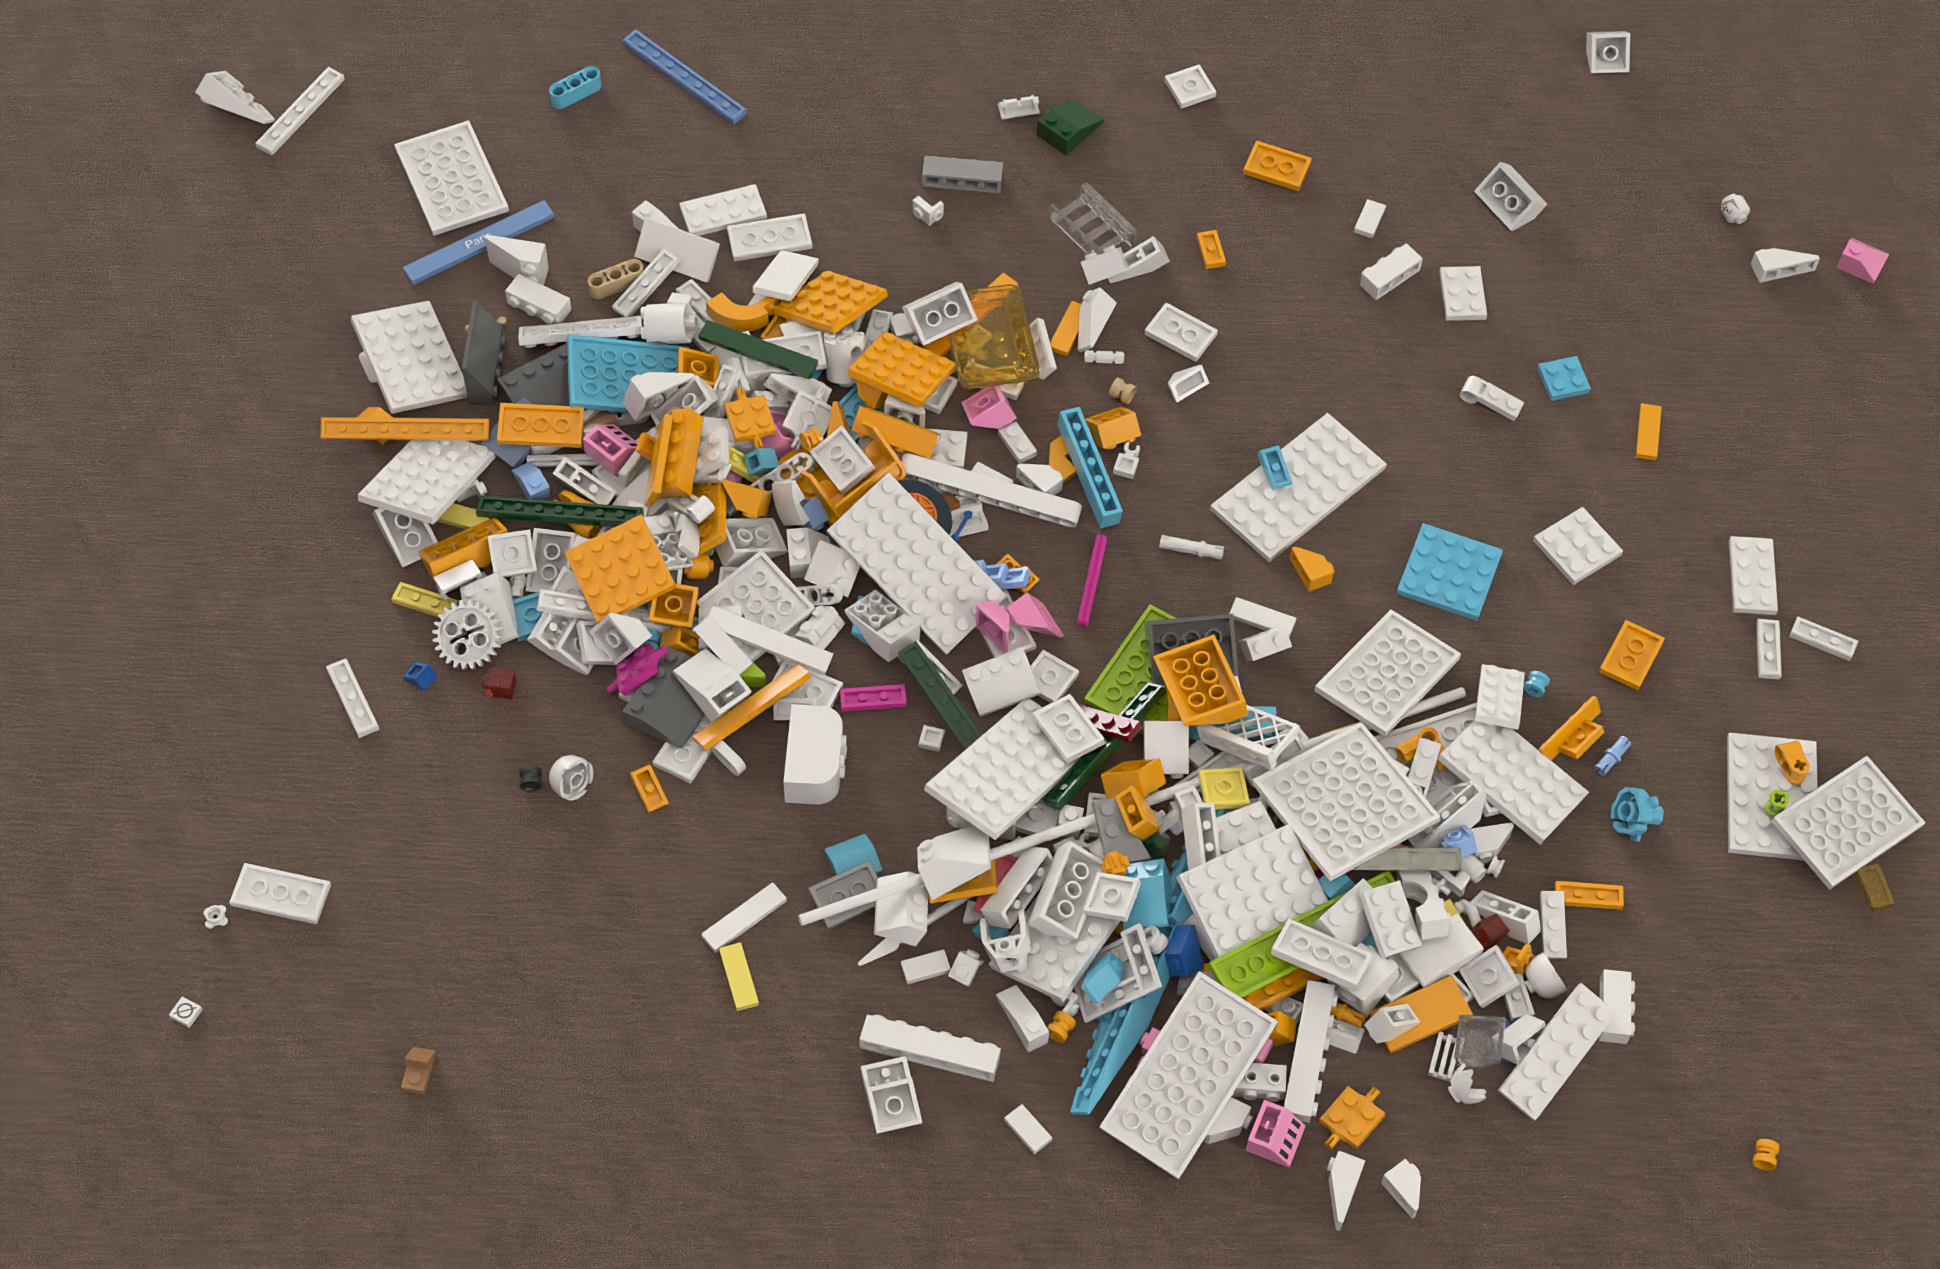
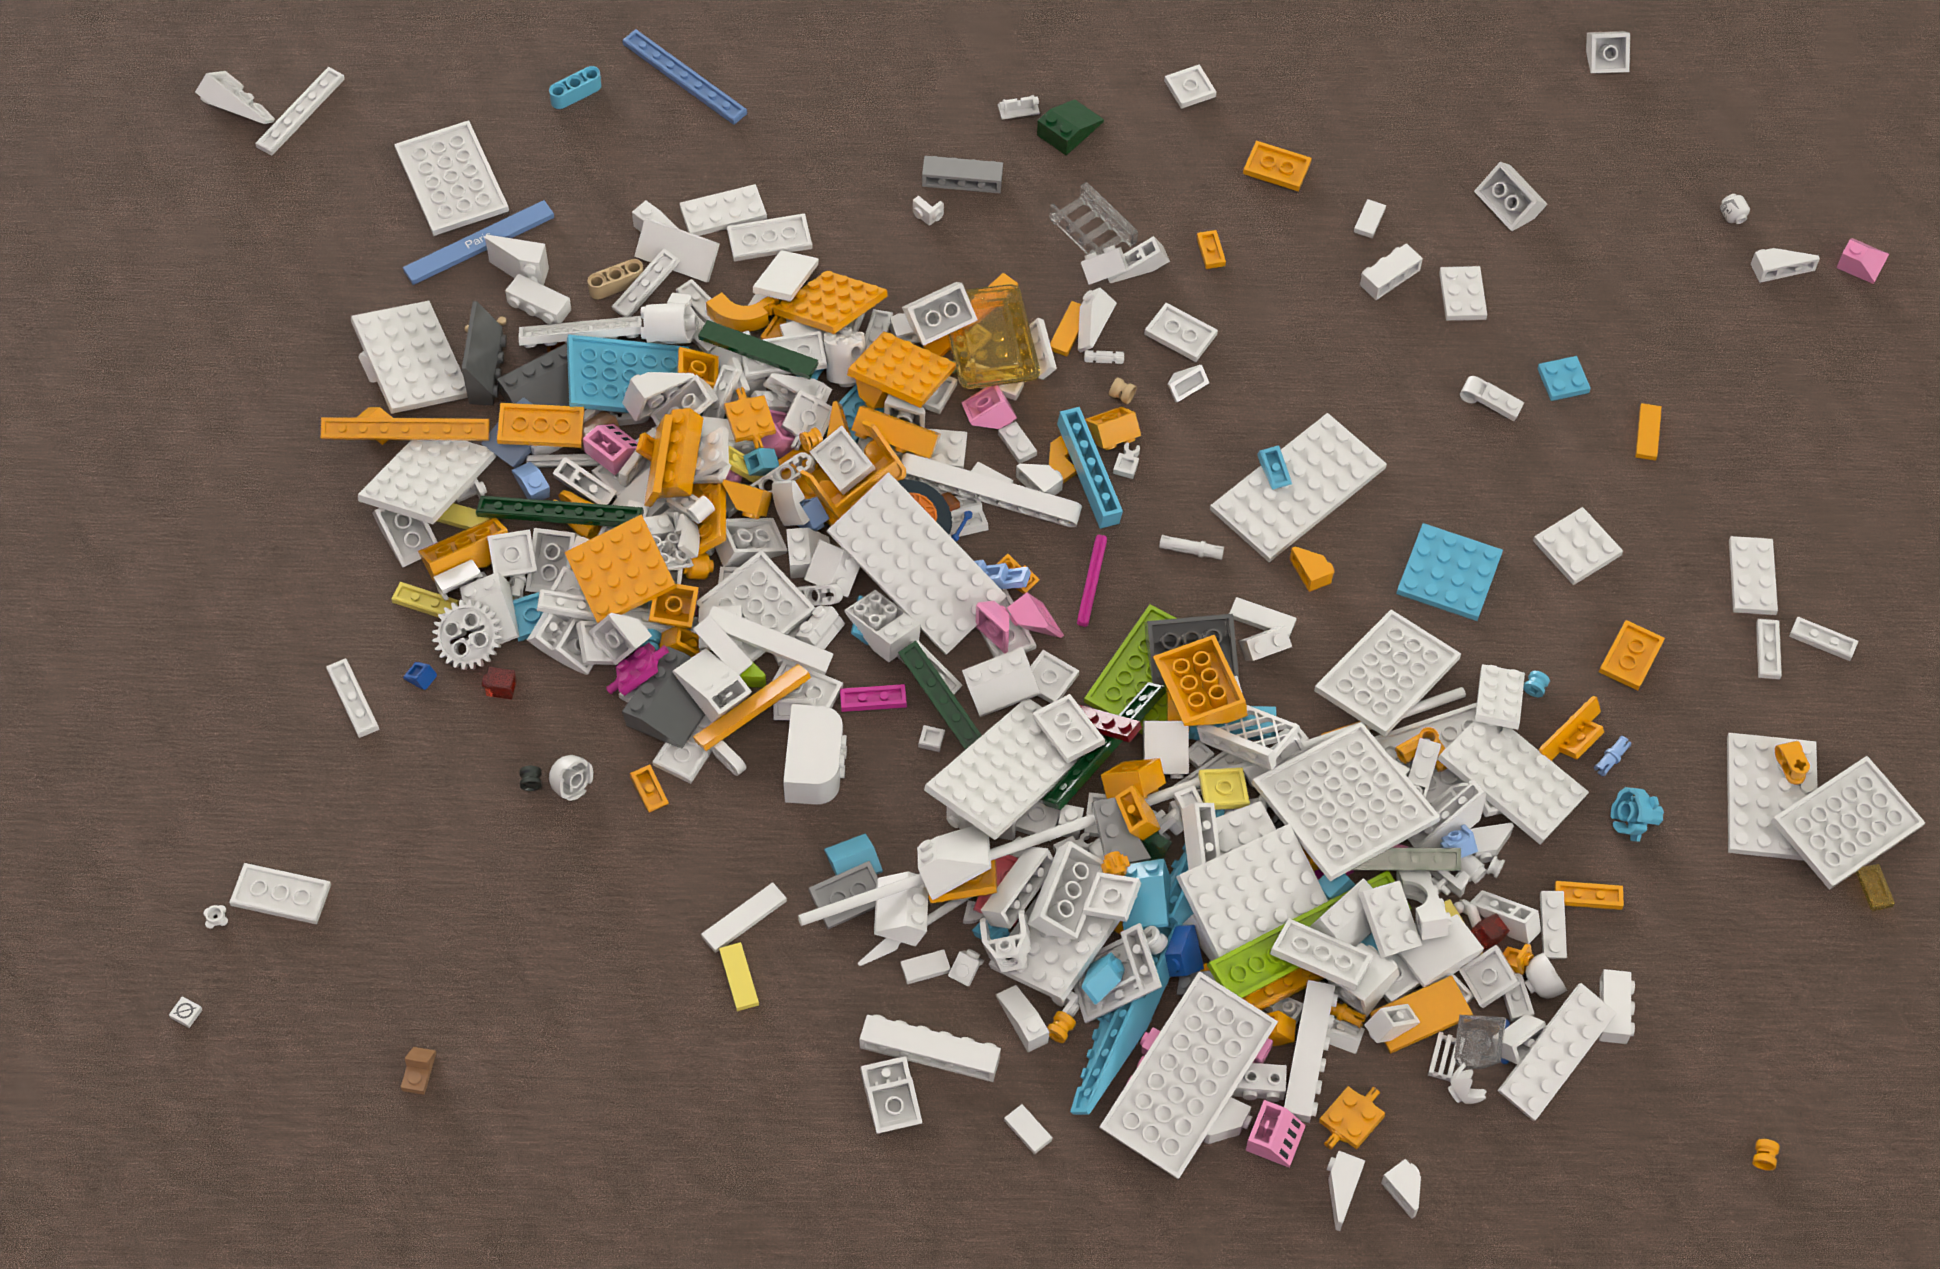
lime bush [1765,790,1789,817] -> none

